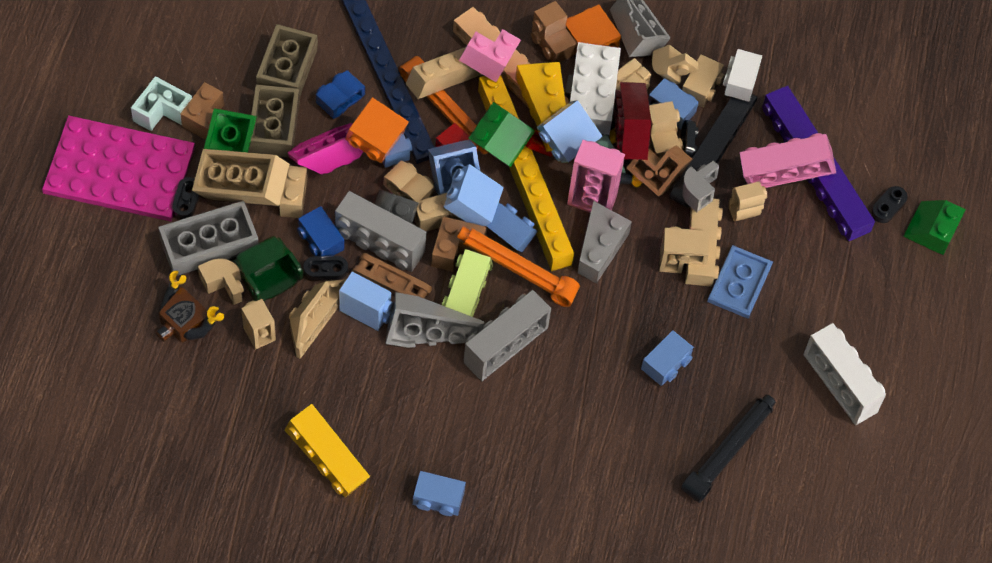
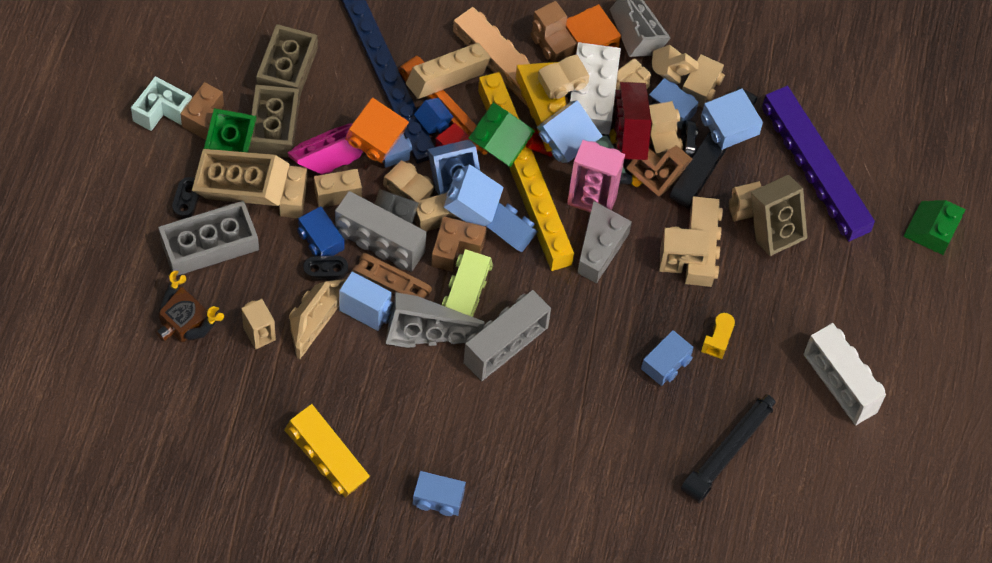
dark pink plate [42,116,195,222] -> none
tan brick [198,259,244,305] -> none
dark green piece [233,236,303,301] -> none
blue brick [316,70,365,119] -> none
orange piece [457,226,580,307] -> none
bright pink brick [459,29,521,82] -> none
light grey brick [682,161,719,213] -> none
medium blue tile [707,245,773,319] -> none
white brick [723,49,762,101] -> none
bright pink brick [740,133,836,188] -> none
black plate [871,186,908,223] -> none
none -> tan brick [314,169,362,207]
none -> blue brick [414,98,454,134]
none -> tan brick [538,55,589,99]
none -> light blue piece [701,88,763,150]
none -> yellow leg [701,313,735,359]
none -> dark tan brick [751,175,807,256]

